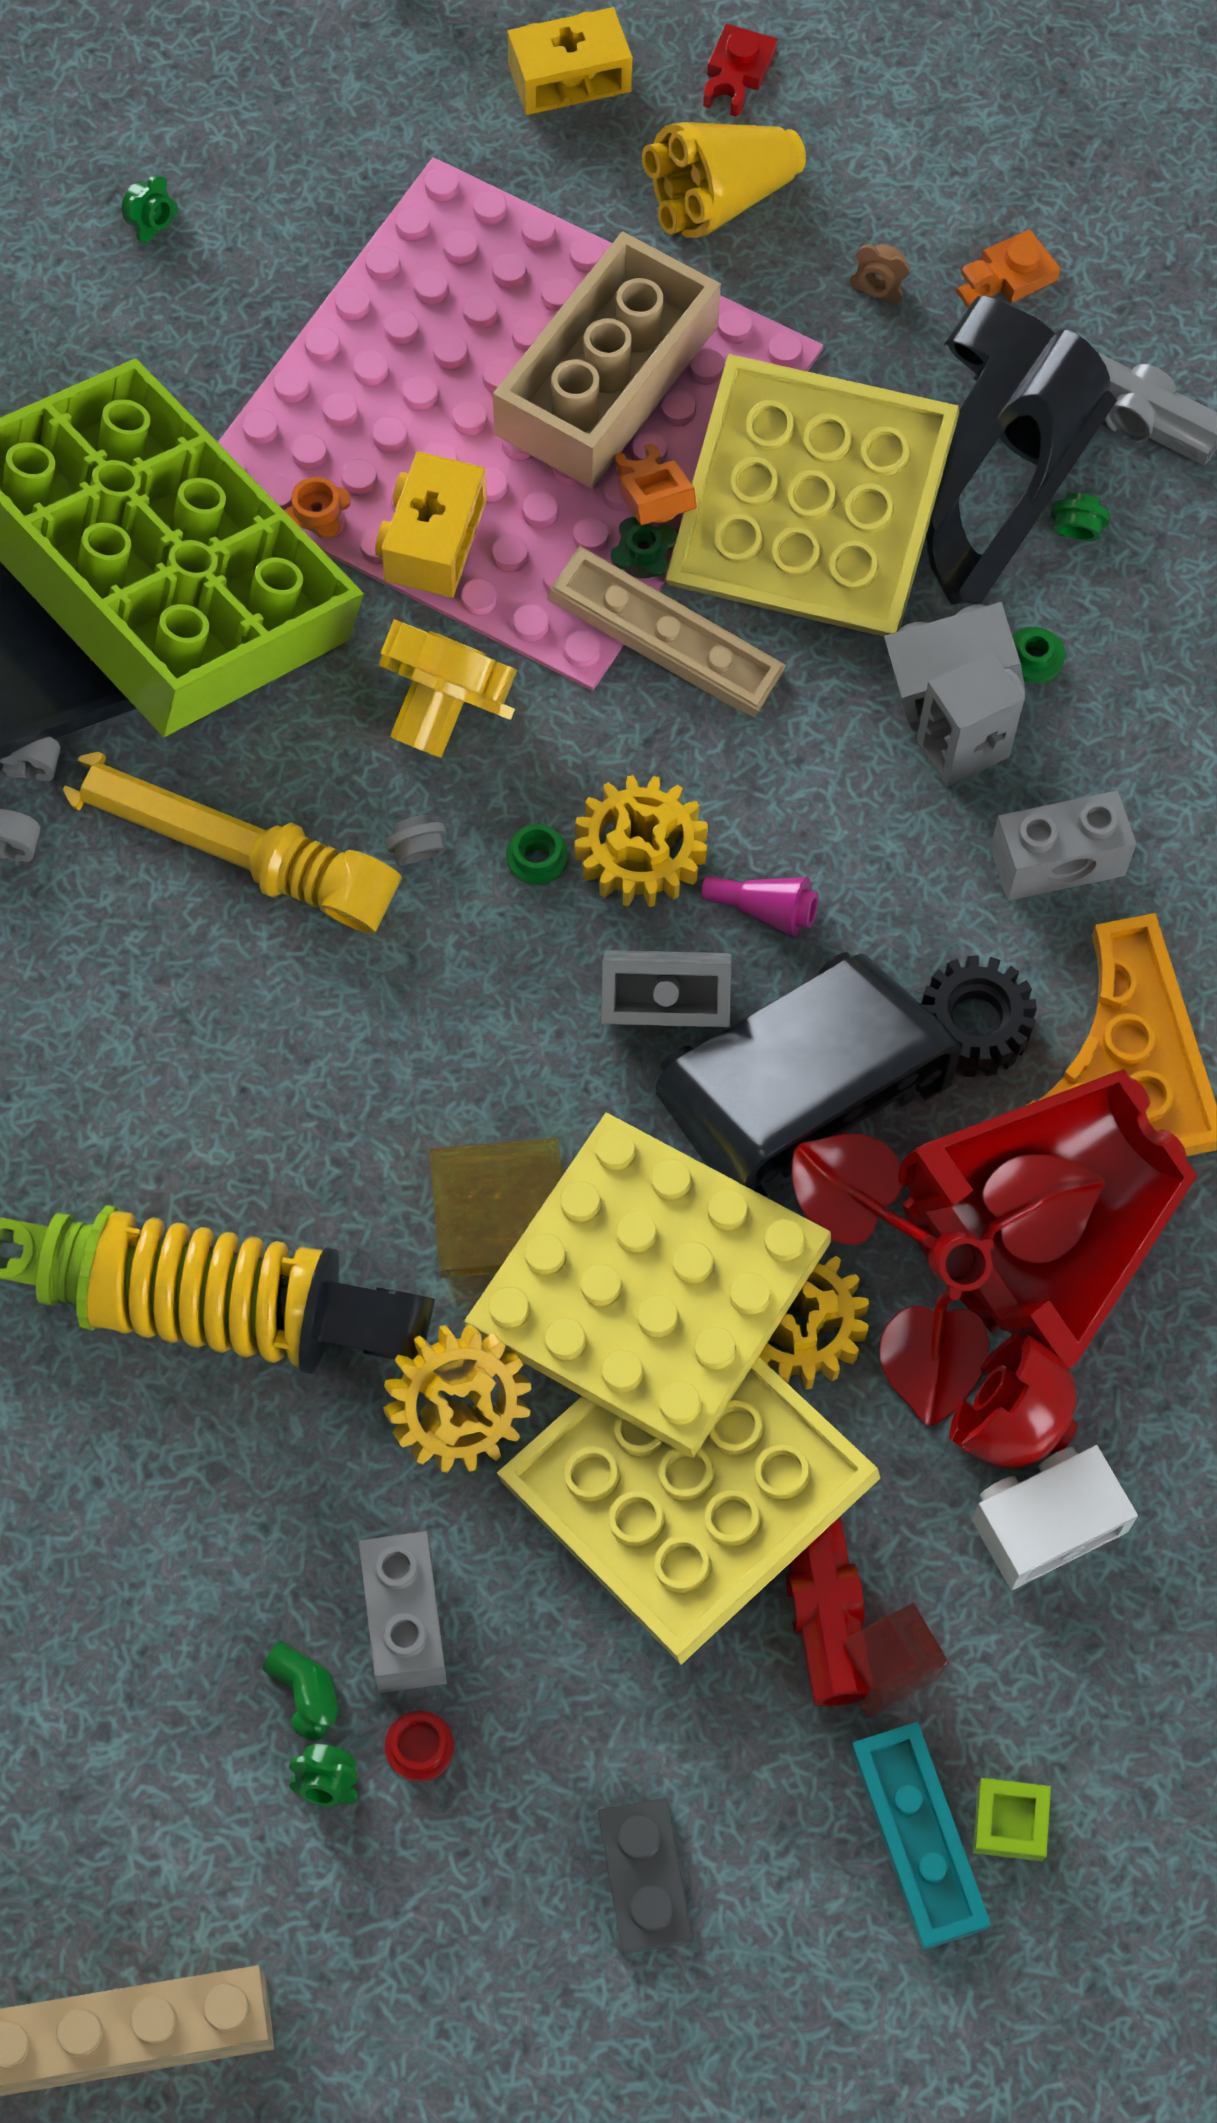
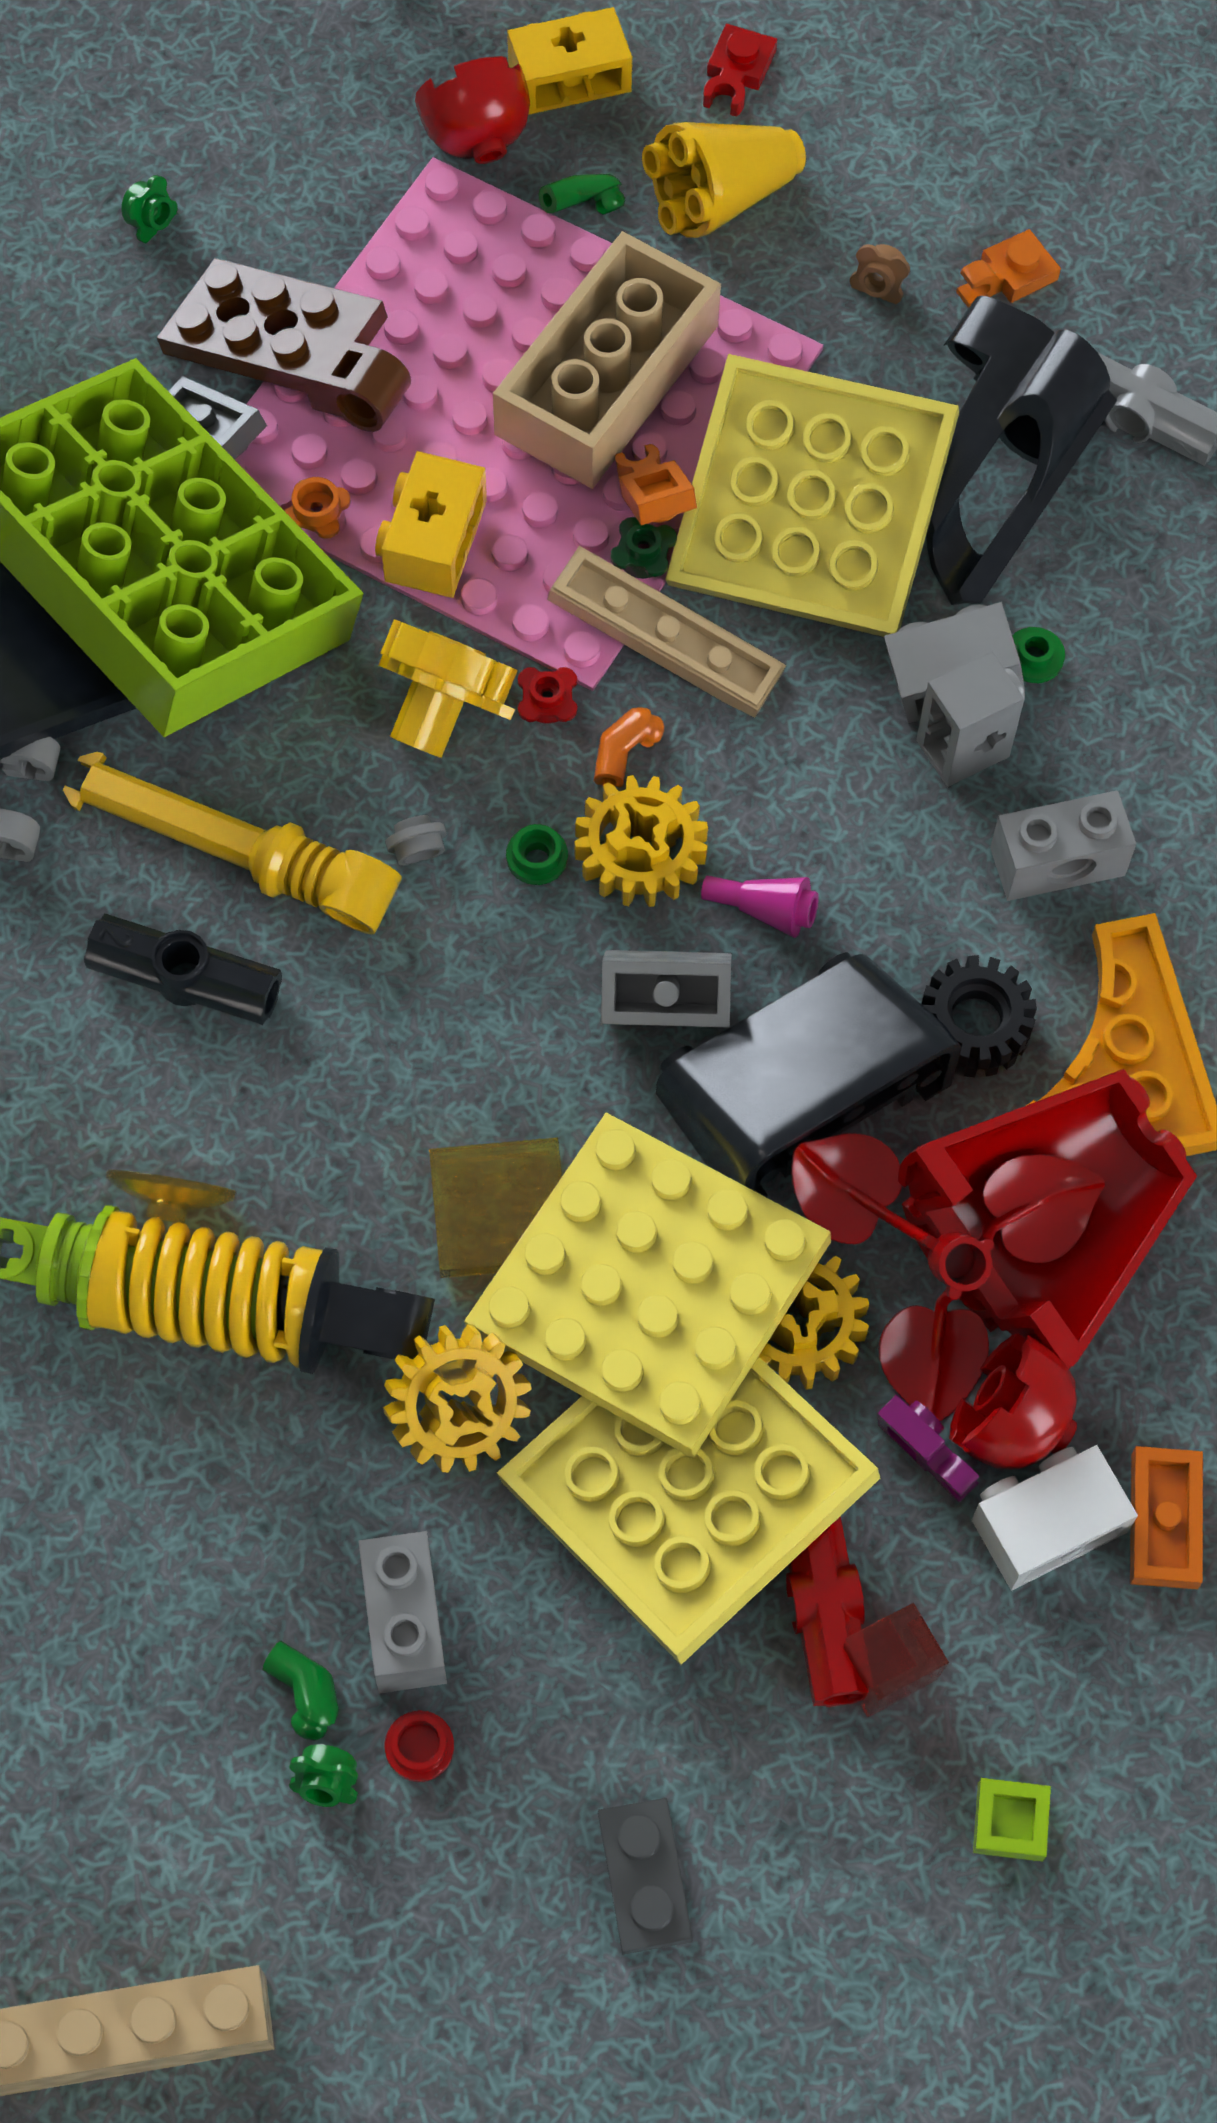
teal plate [850,1721,991,1951] -> none
green plate [1050,493,1111,541] -> none
none -> black piece [84,913,282,1025]
none -> clear yellow dish [106,1169,237,1223]
none -> hinge [157,258,411,432]
none -> dark grey plate [169,376,267,460]
none -> red cylinder [415,56,530,164]
none -> red plate [518,667,578,723]
none -> green arm [538,174,625,215]
none -> orange arm [594,707,664,787]
none -> magenta plate [877,1395,979,1503]
none -> orange plate [1130,1446,1203,1590]

